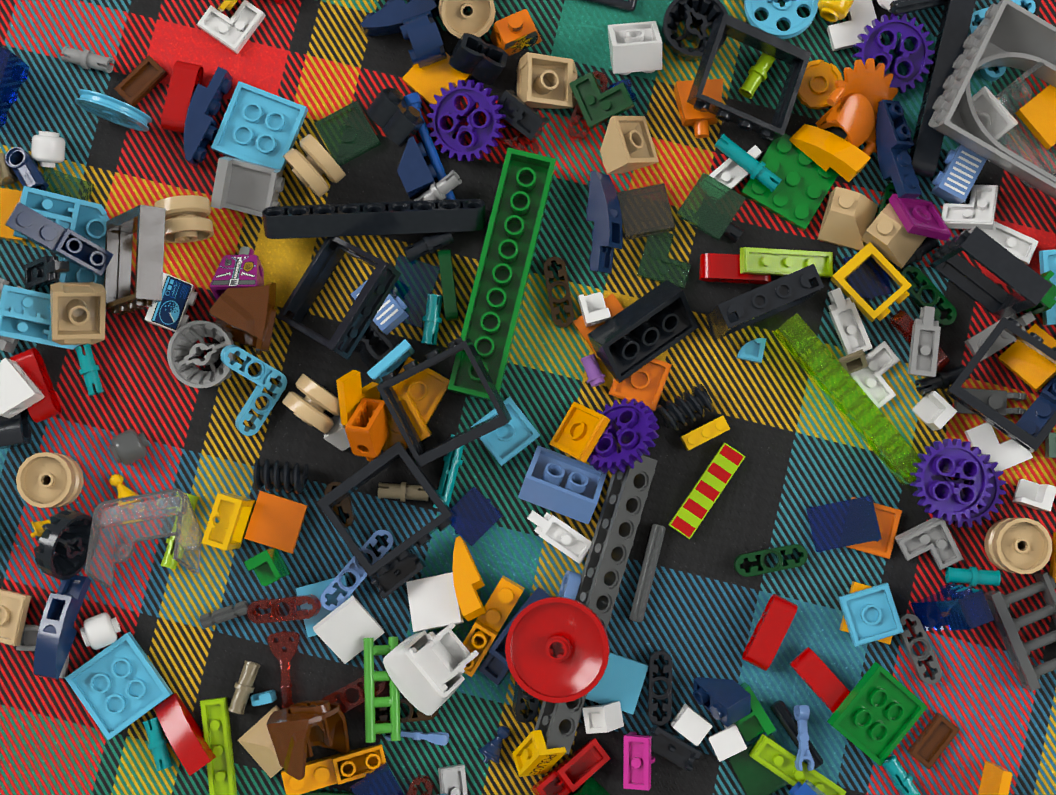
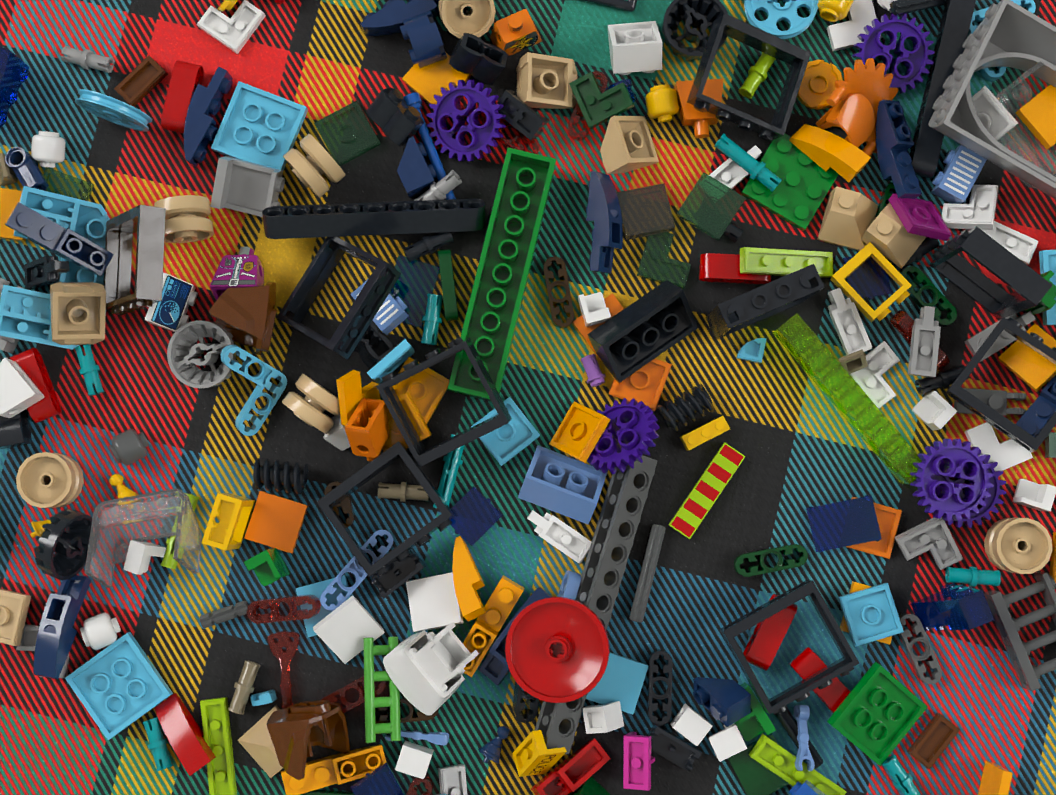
none -> white panel [123,540,166,575]
none -> white panel [395,741,434,779]
none -> yellow head [645,84,679,123]
none -> black window [719,579,859,715]

